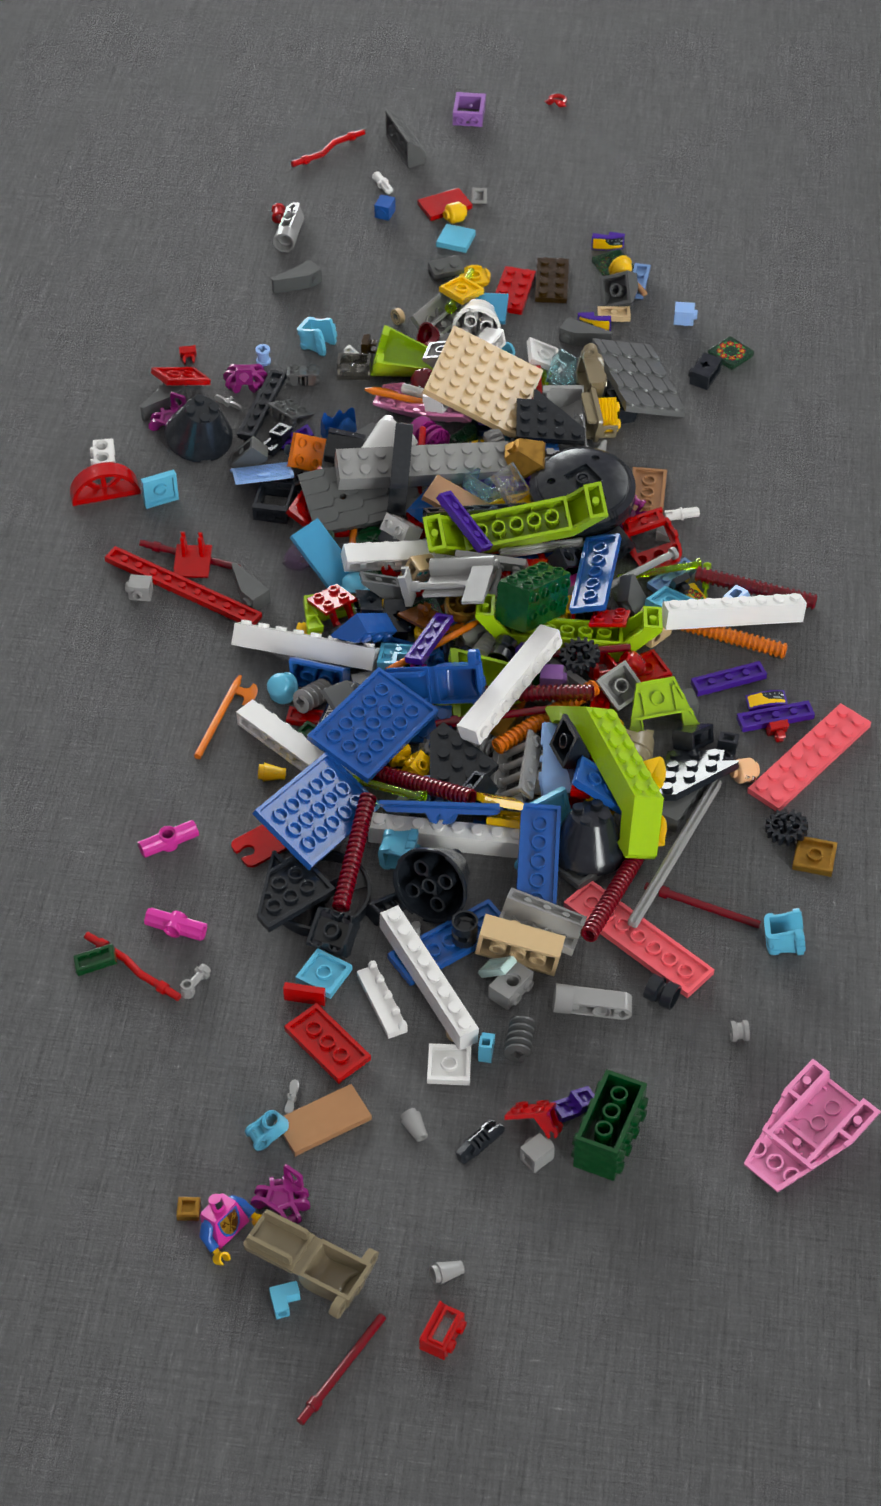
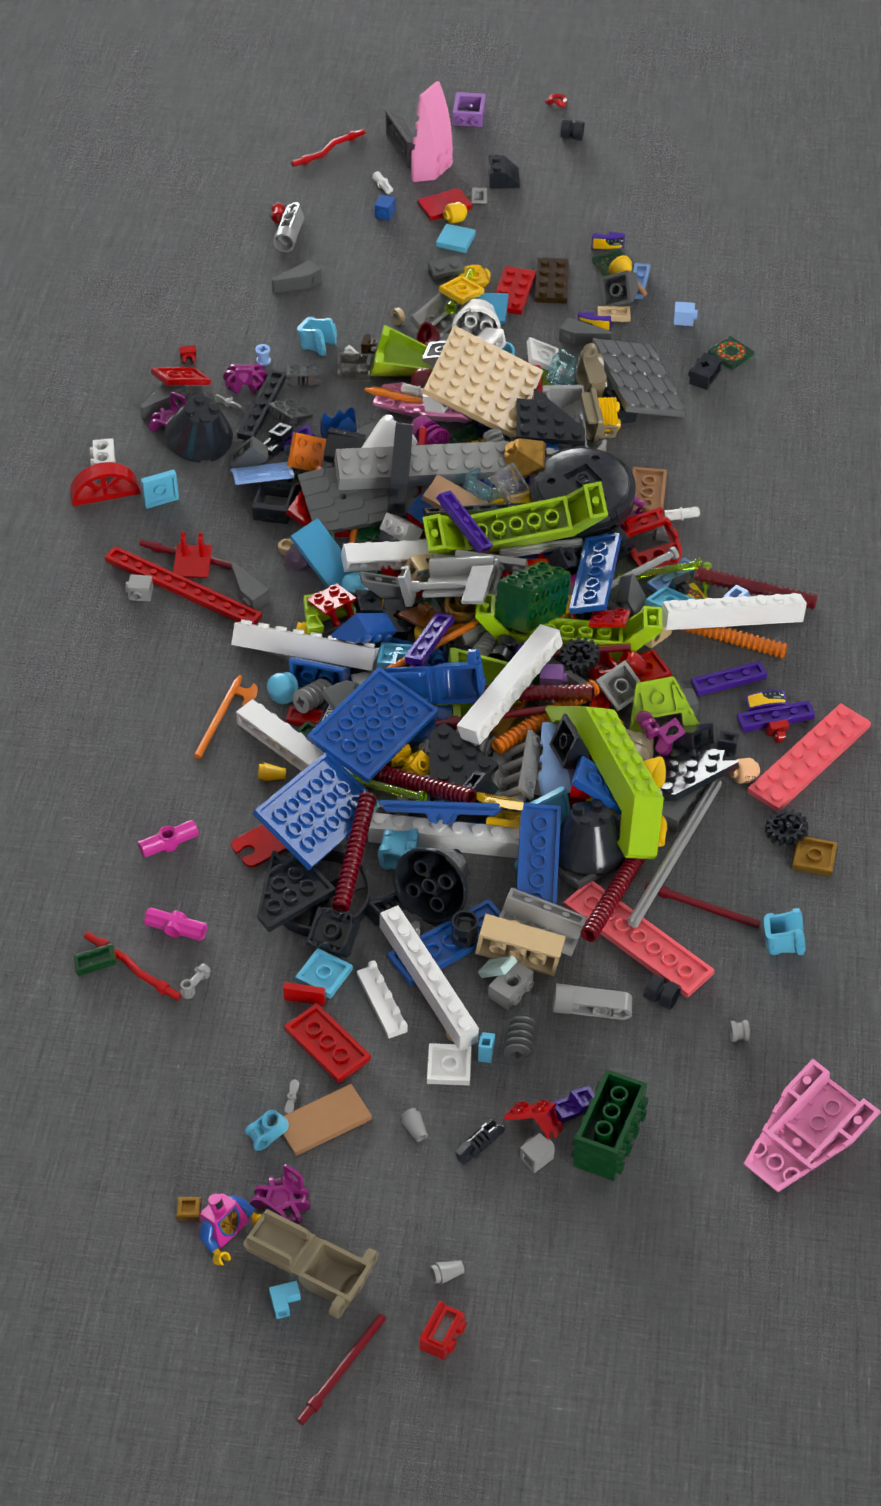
none -> tan tile [278,539,296,555]
none -> bright pink wedge [411,81,453,182]
none -> black slope [488,154,520,189]
none -> black wheel [560,118,585,141]
none -> magenta piece [636,711,685,756]

